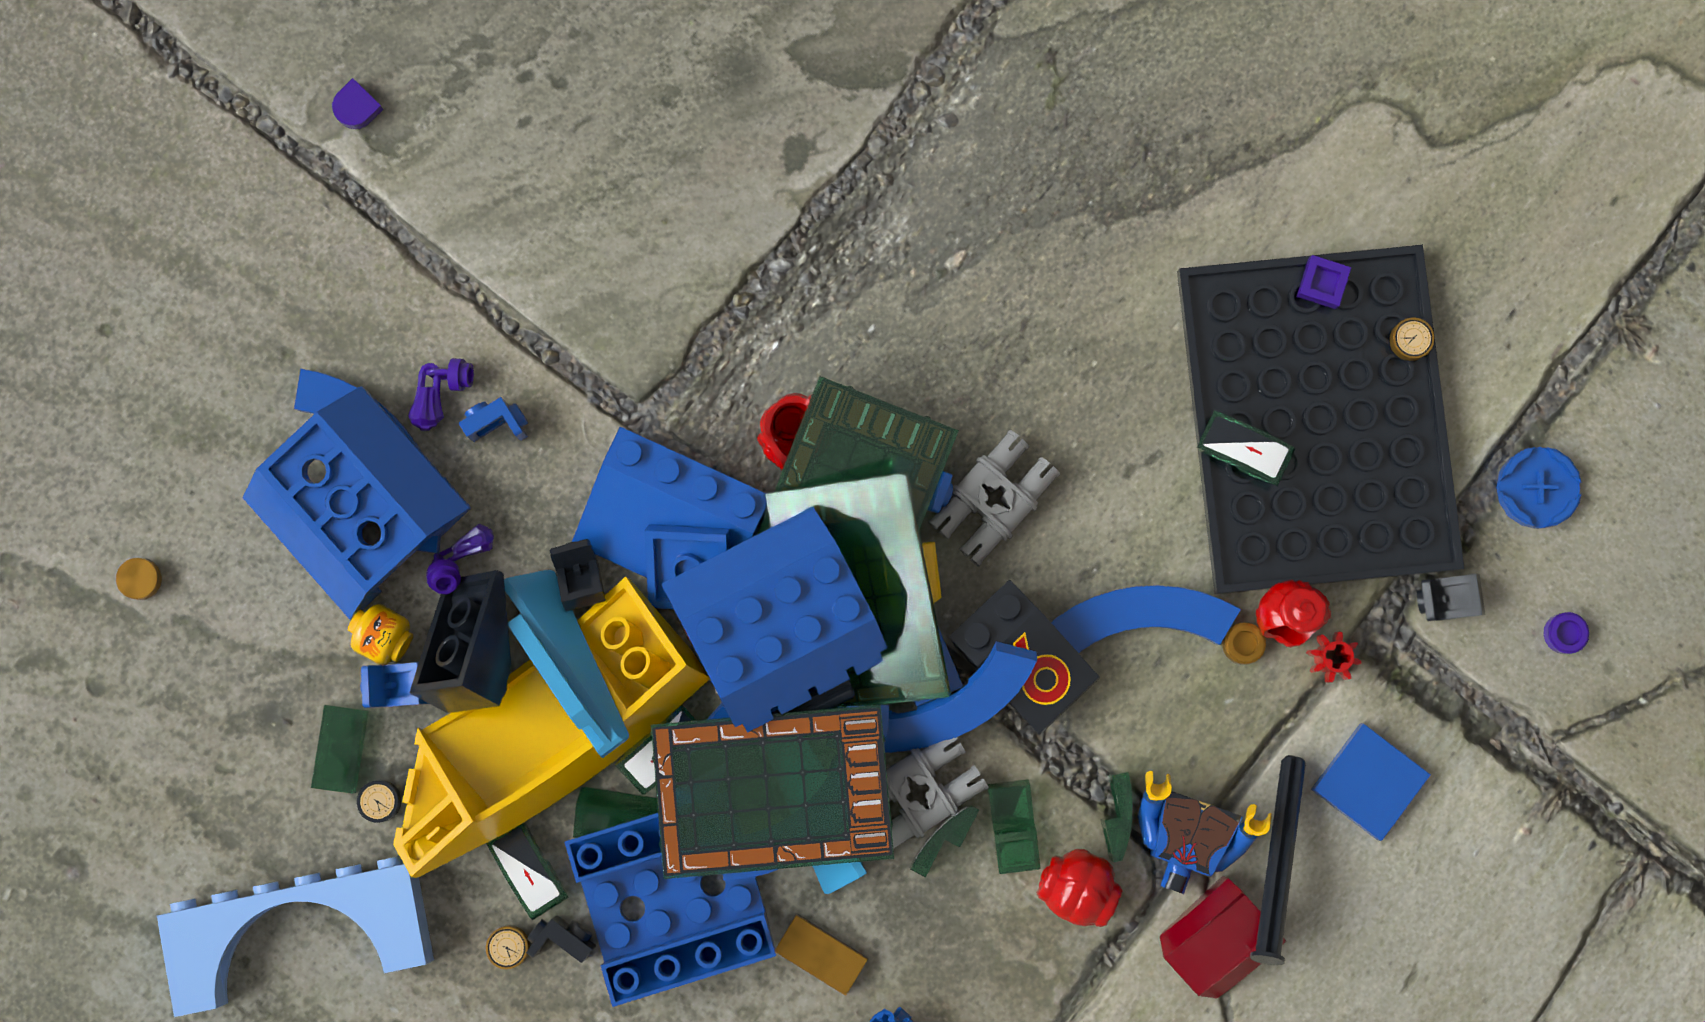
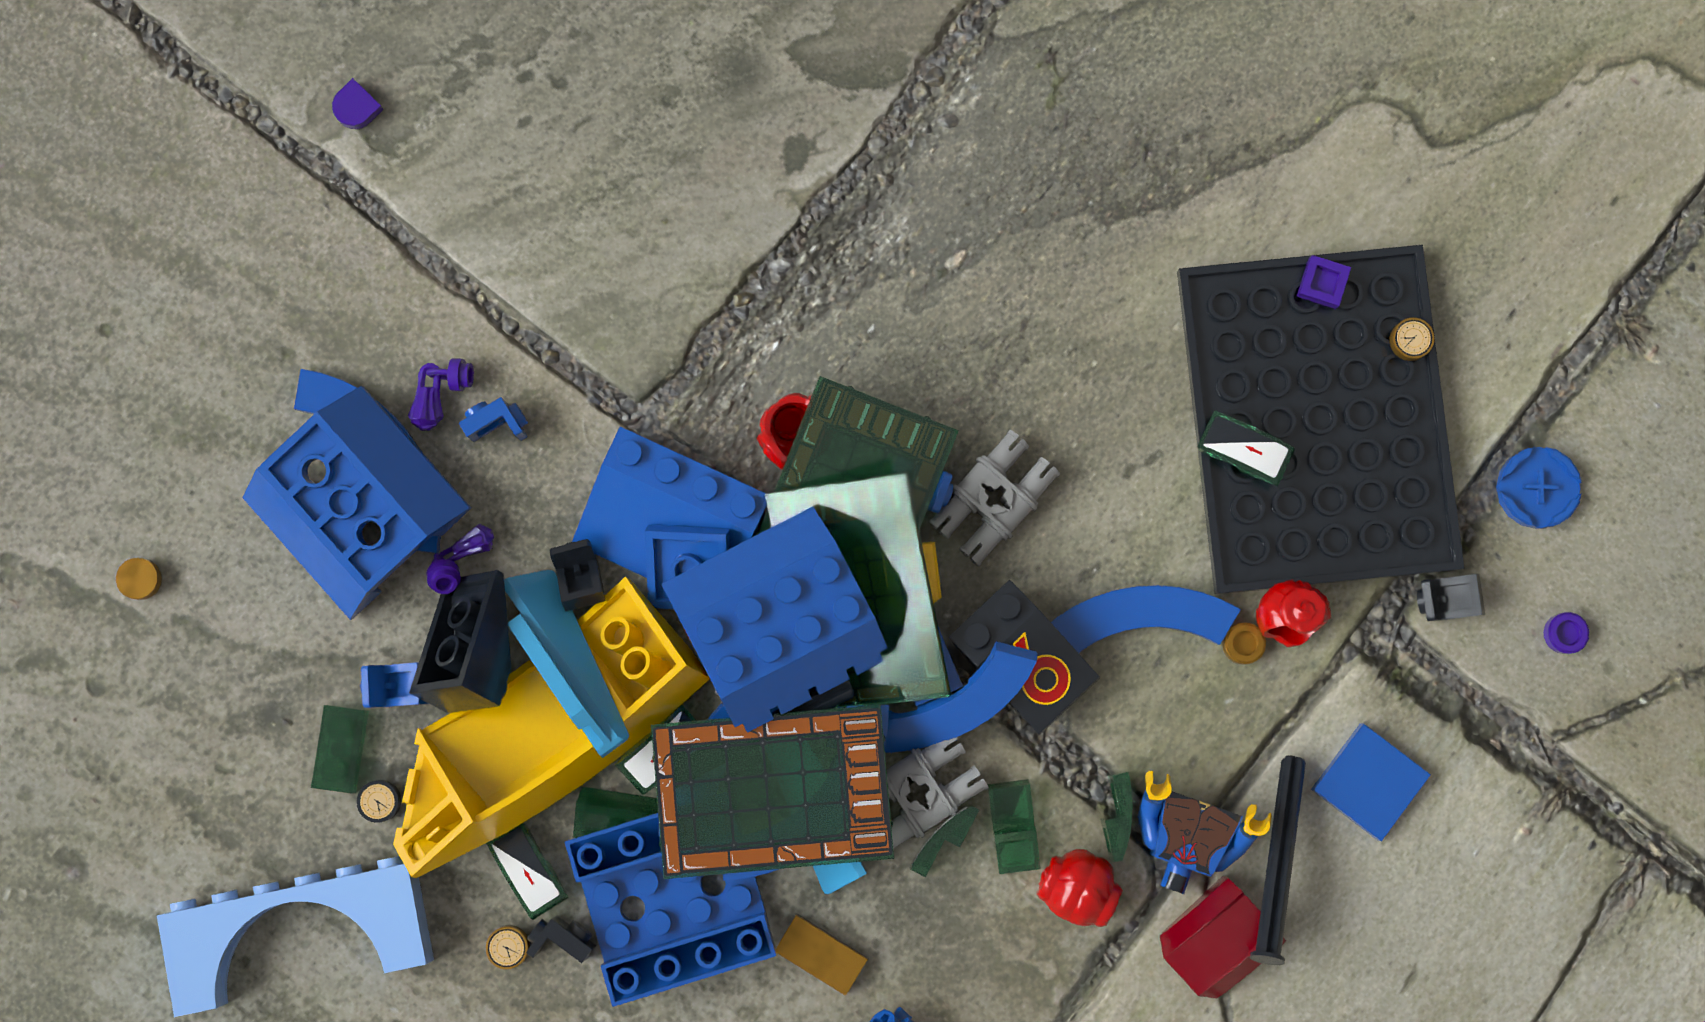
yellow head [347,604,413,665] -> none
red gear [1306,631,1362,683] -> none

